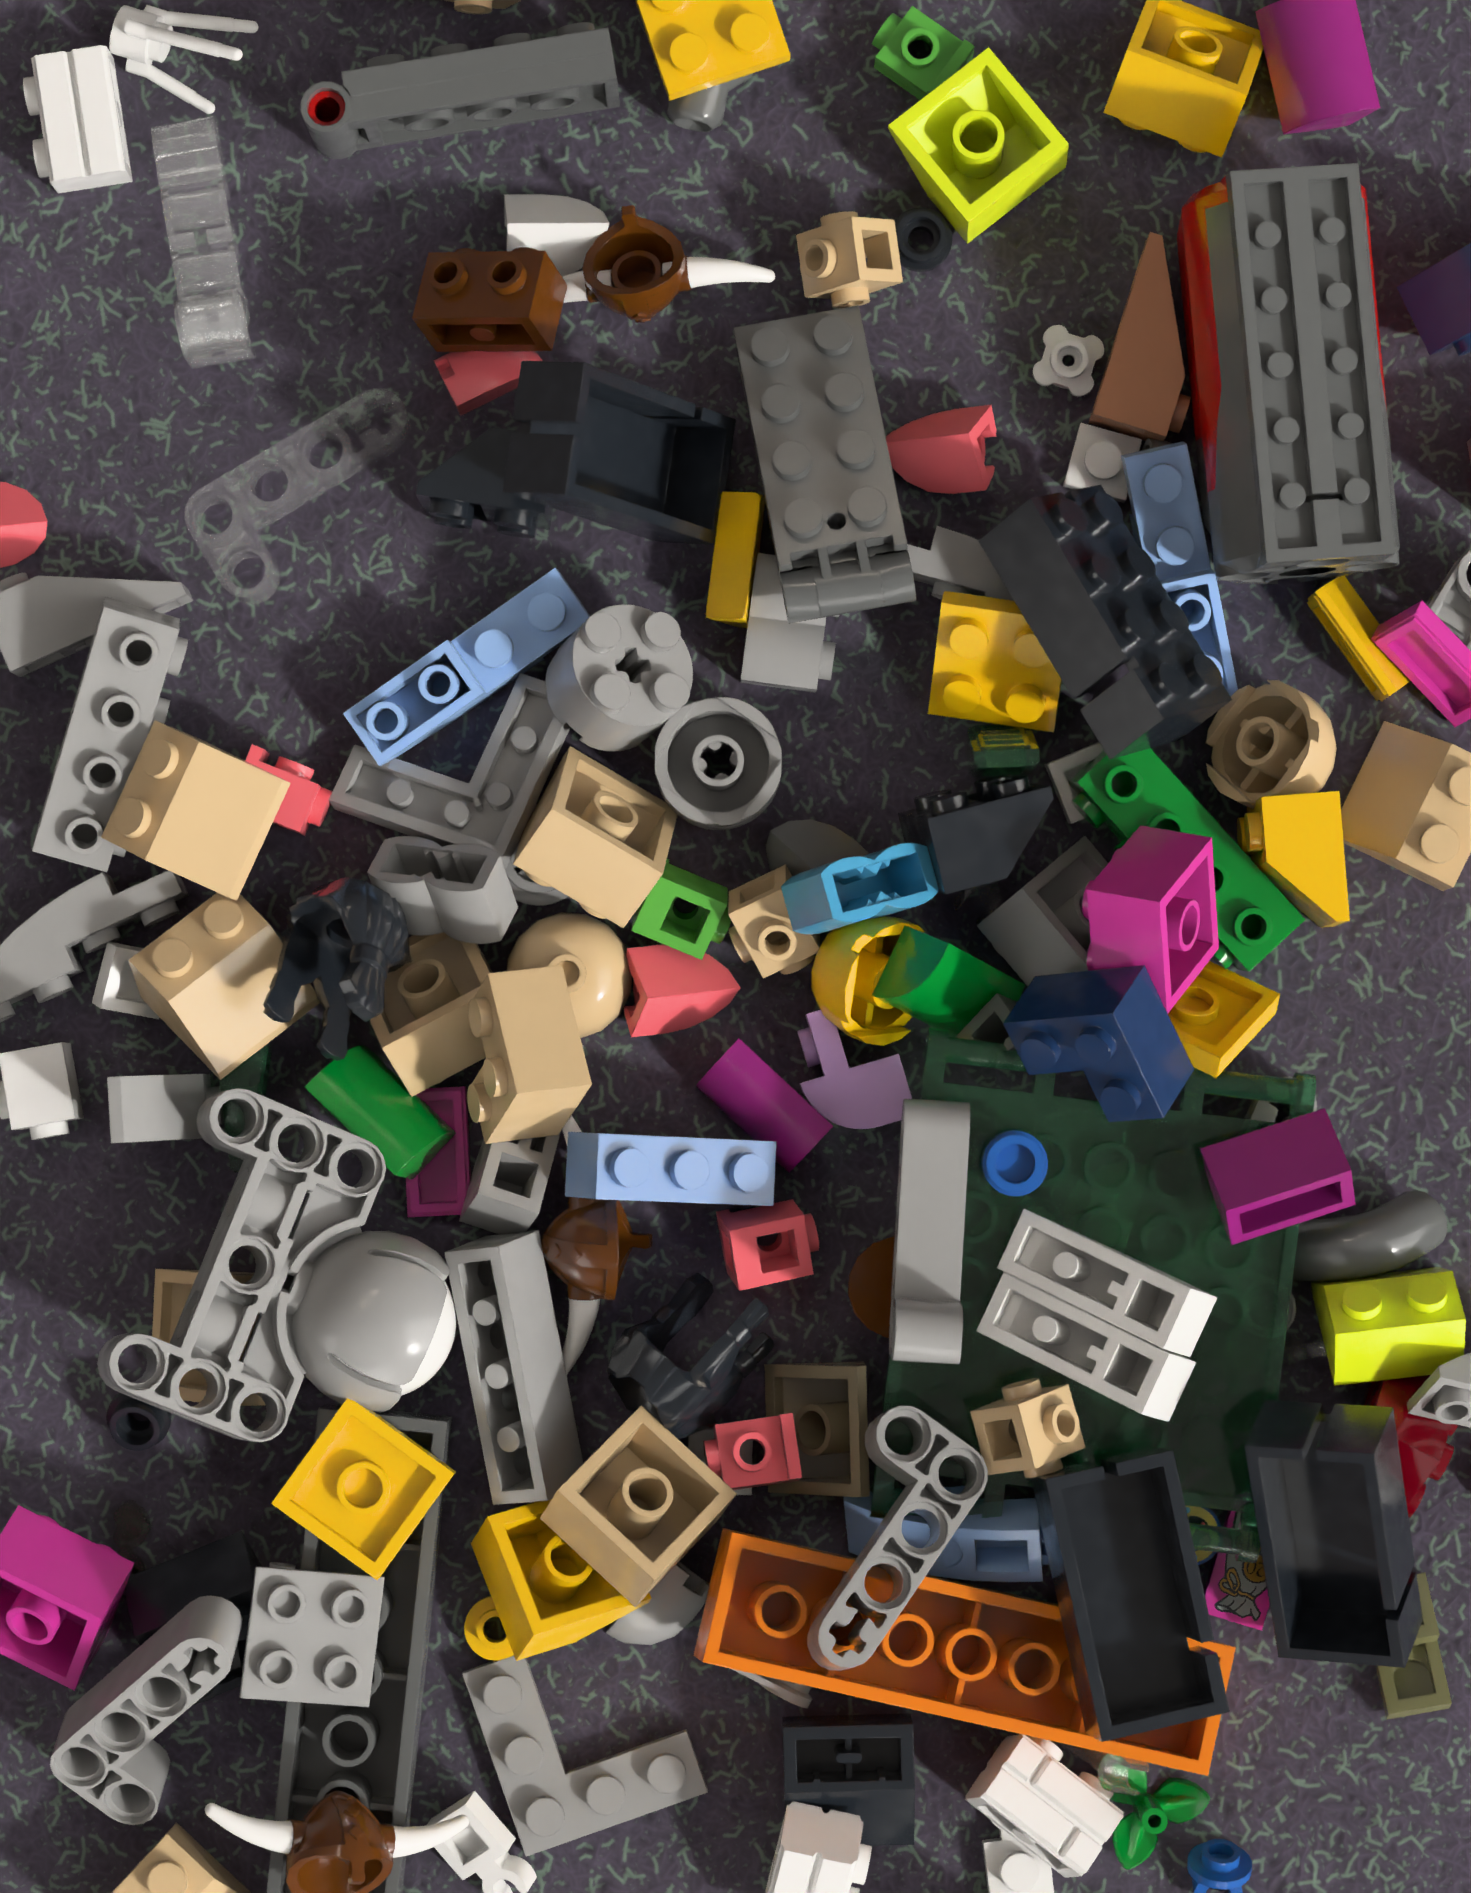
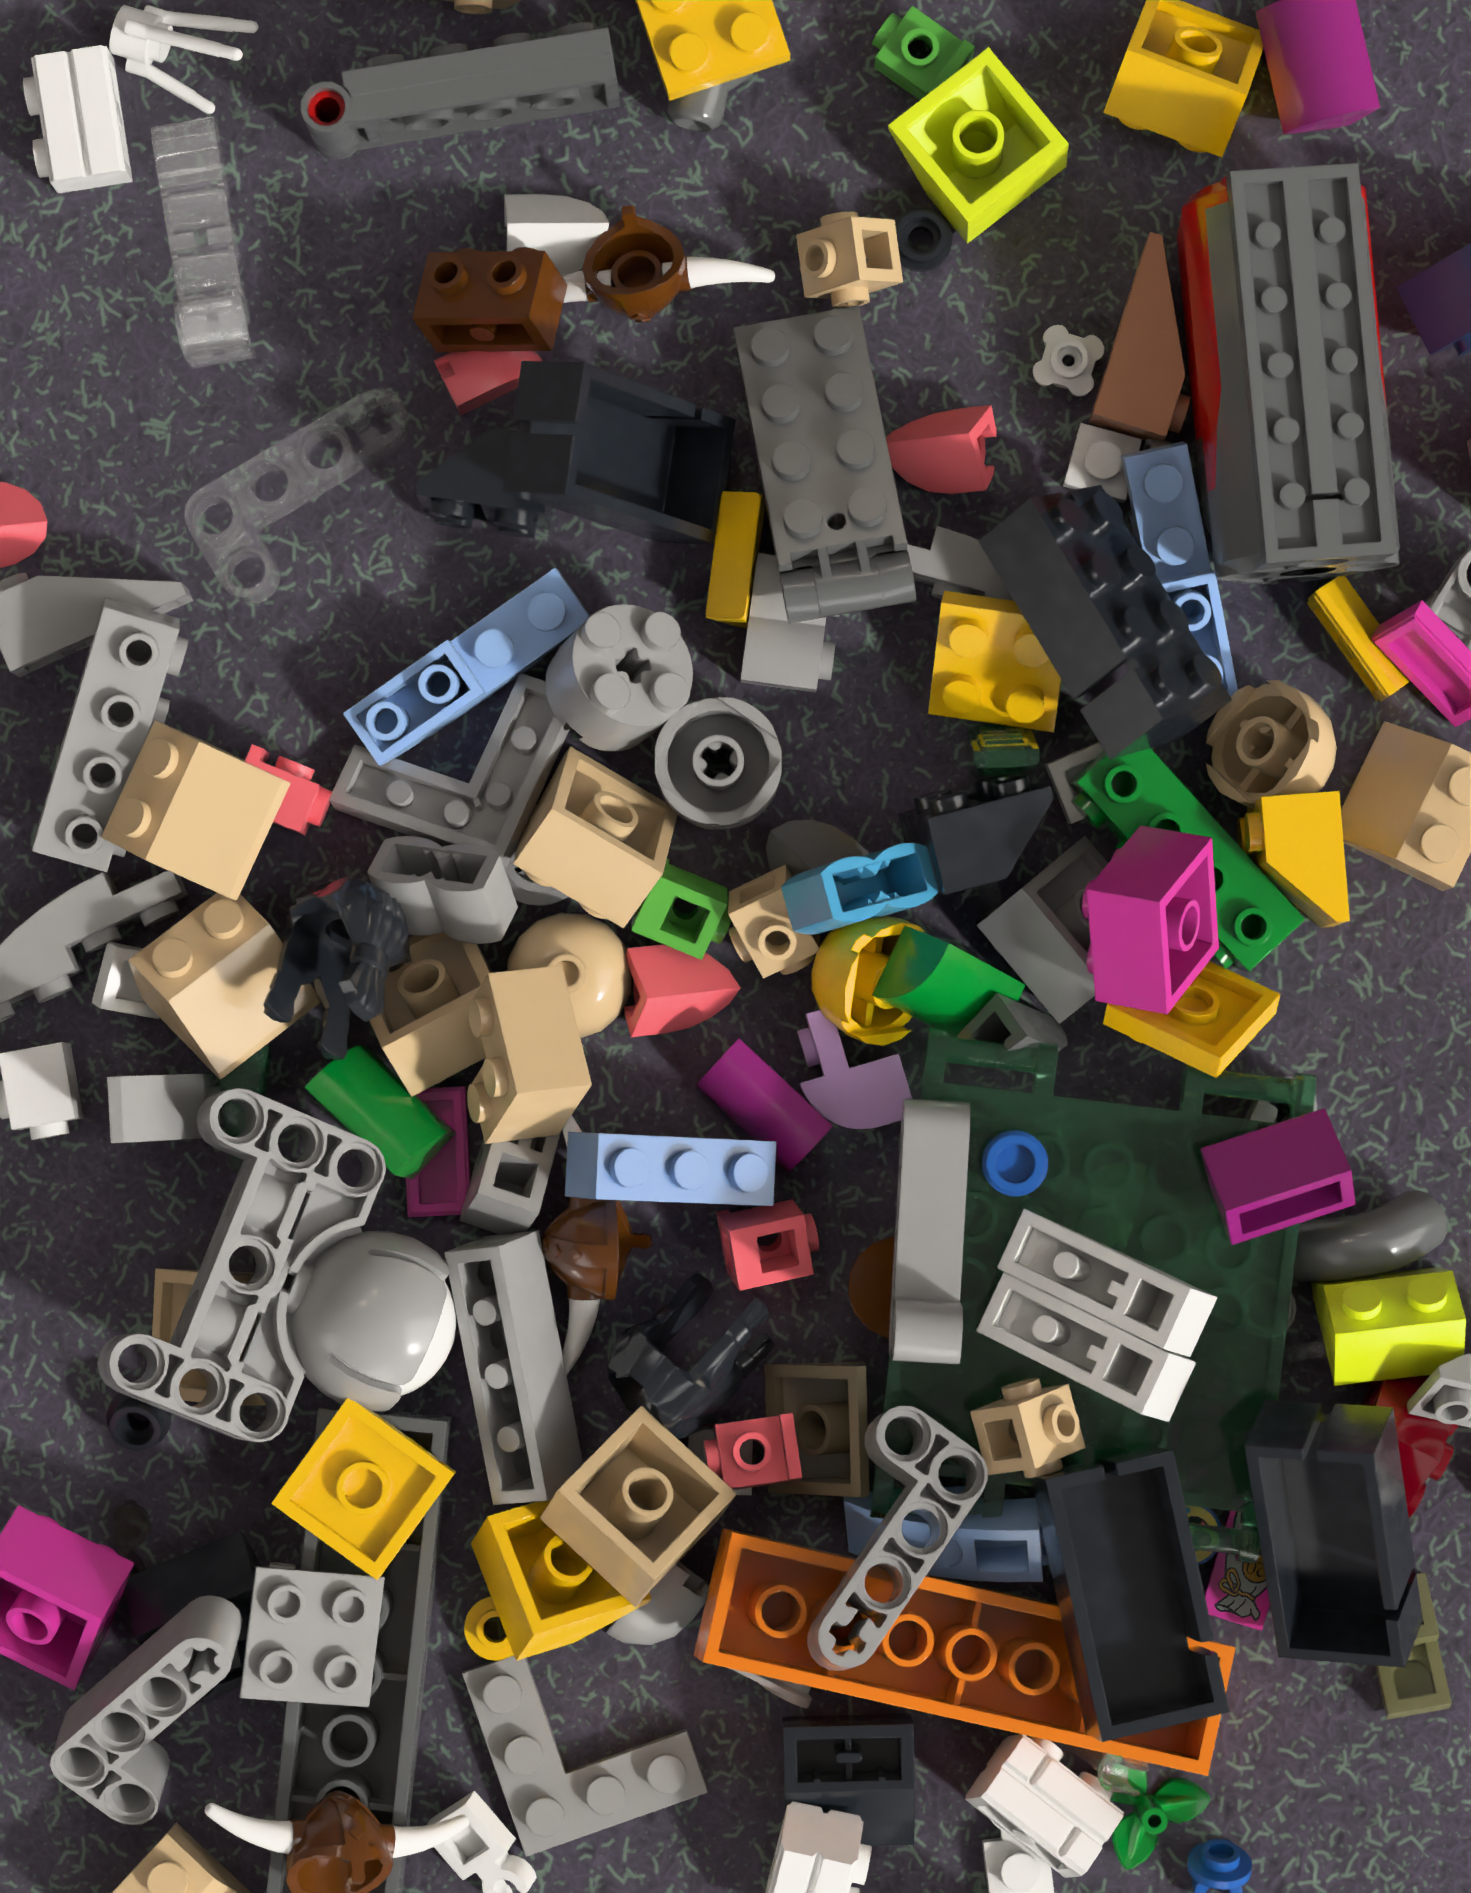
dark blue brick [1003,965,1194,1122] -> none

